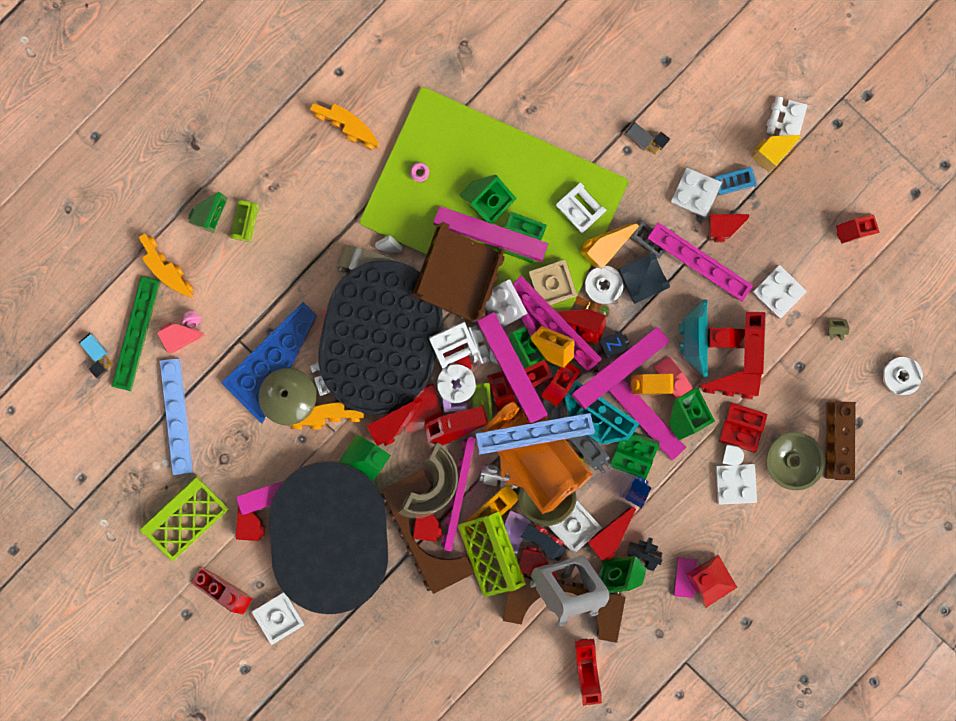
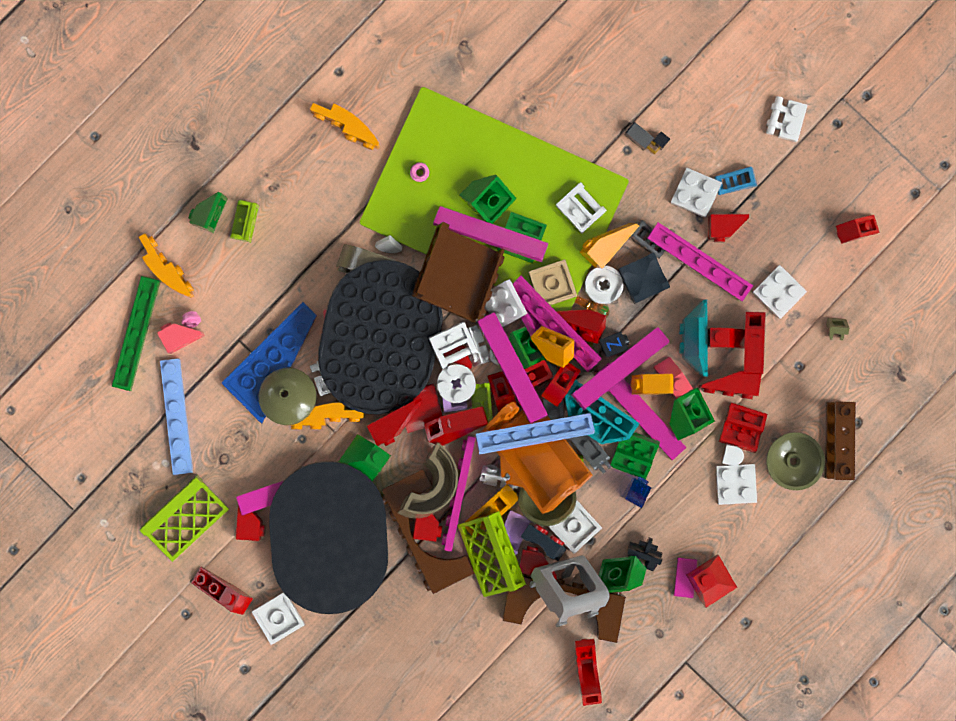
piece [79,333,113,379] -> none
red slope [588,506,636,561] -> none
yellow slope [752,135,801,172] -> none
white plate [883,357,923,395] -> none

